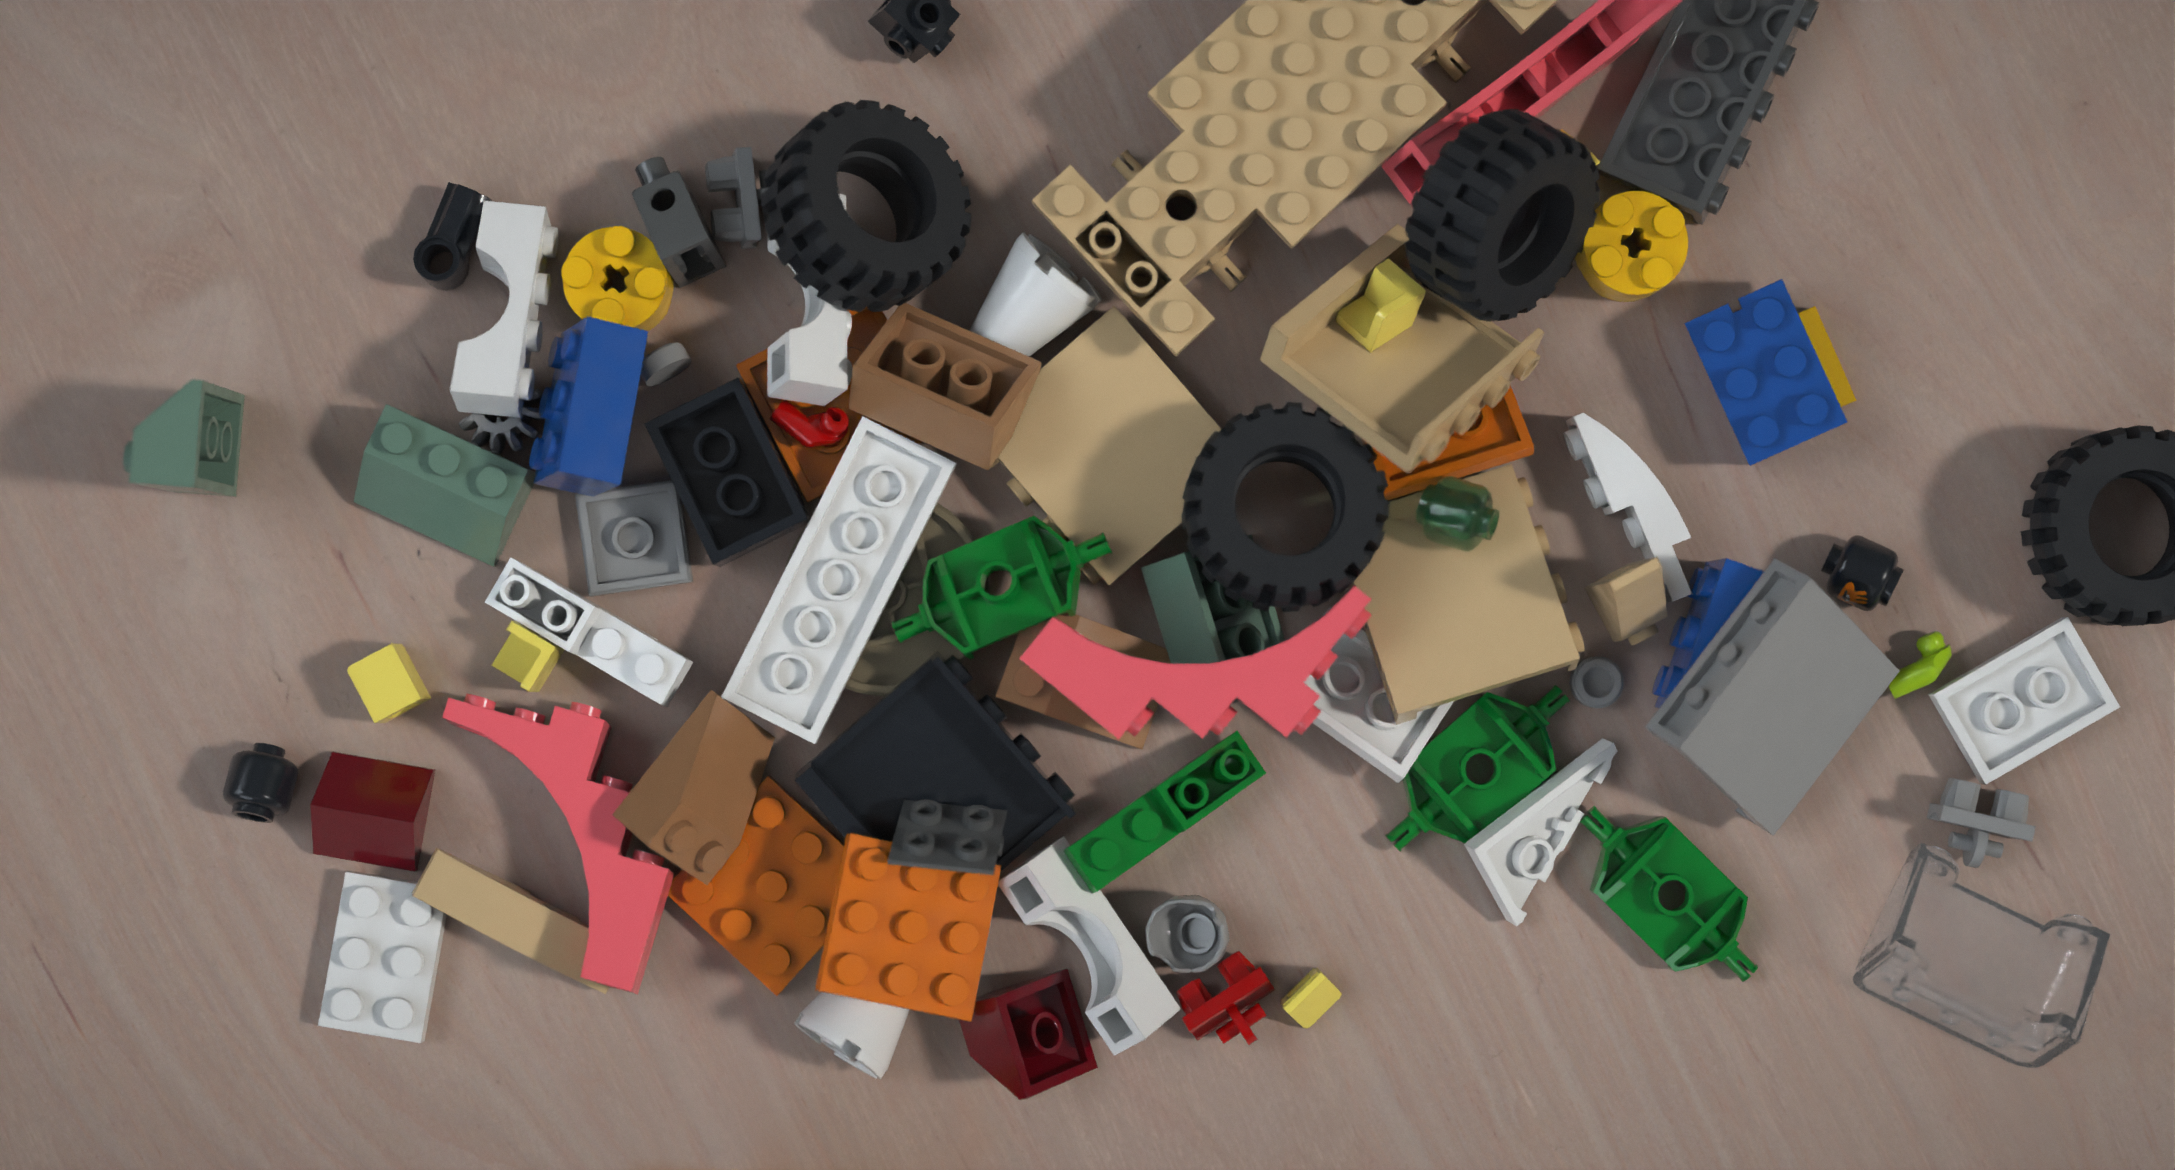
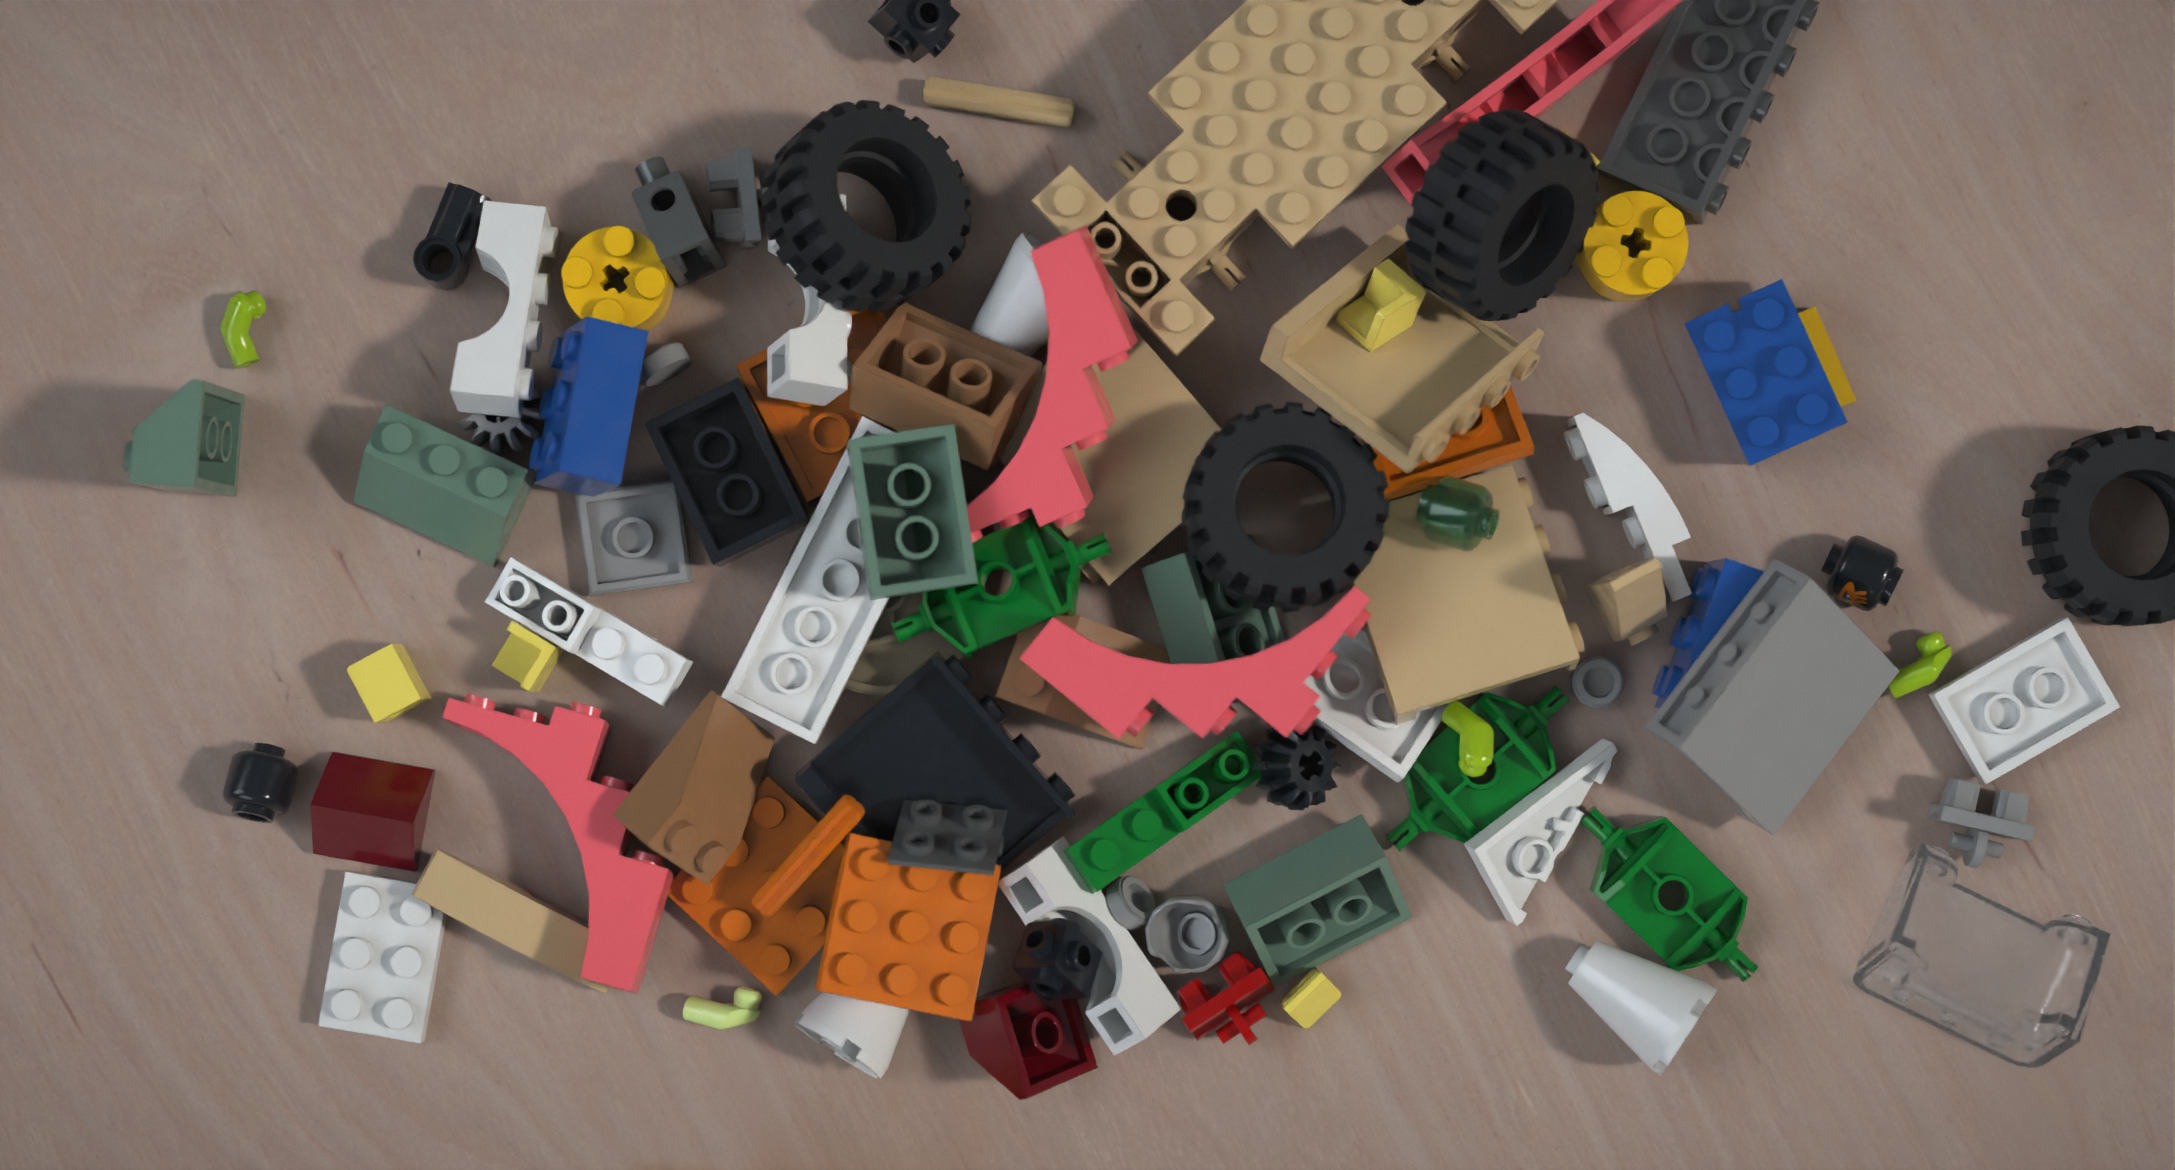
red arm [770,400,849,448] -> none
none -> lime arm [220,290,266,369]
none -> yellowish green arm [683,987,762,1030]
none -> orange axle [752,795,865,917]
none -> sand green slope [847,424,978,600]
none -> tan axle [922,76,1075,128]
none -> coral arch [966,225,1138,543]
none -> black brick [1012,918,1103,1001]
none -> light grey tile [1106,875,1156,930]
none -> sand green slope [1223,814,1412,988]
none -> black gear [1250,726,1342,810]
none -> lime arm [1441,700,1494,777]
none -> white cone [1565,940,1718,1076]

